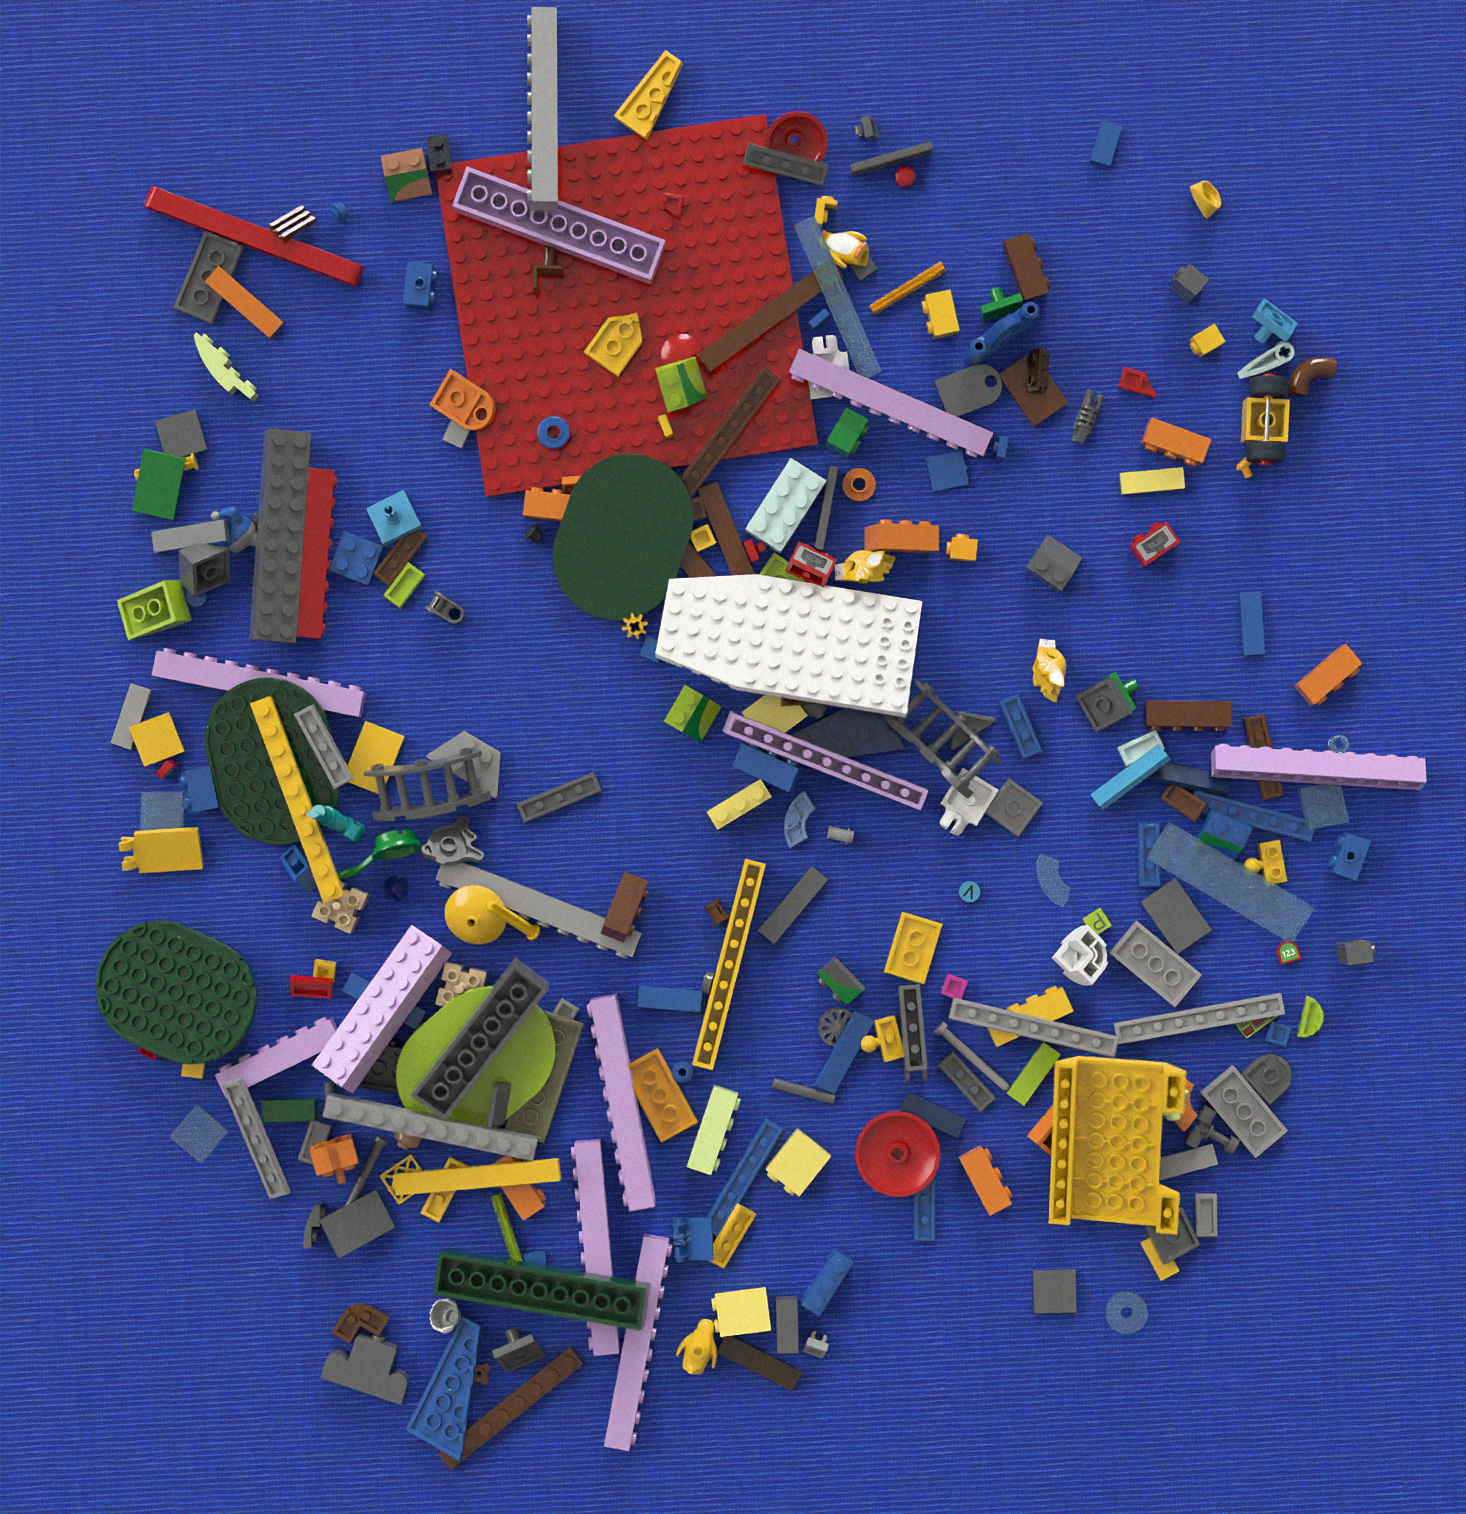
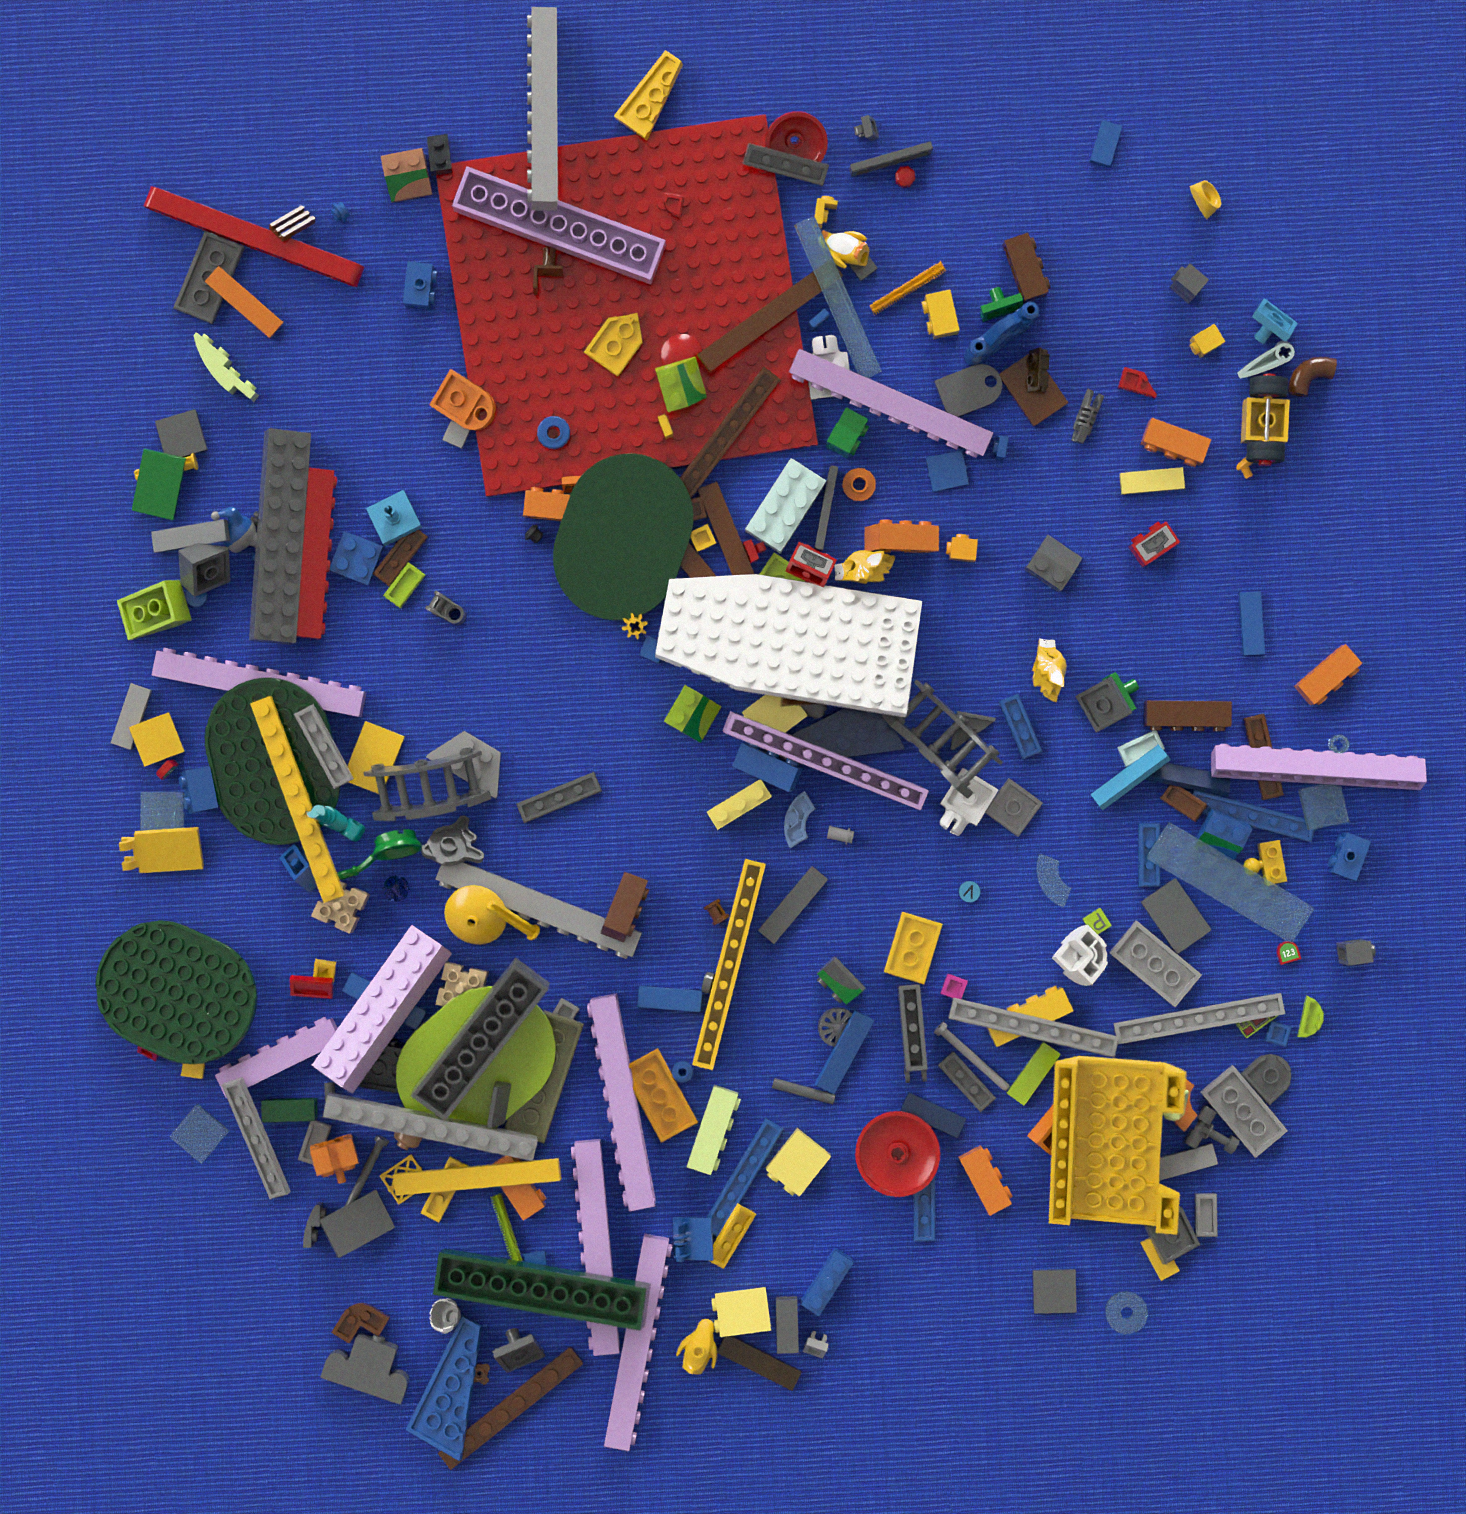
yellow plate [861,1015,904,1062] -> none

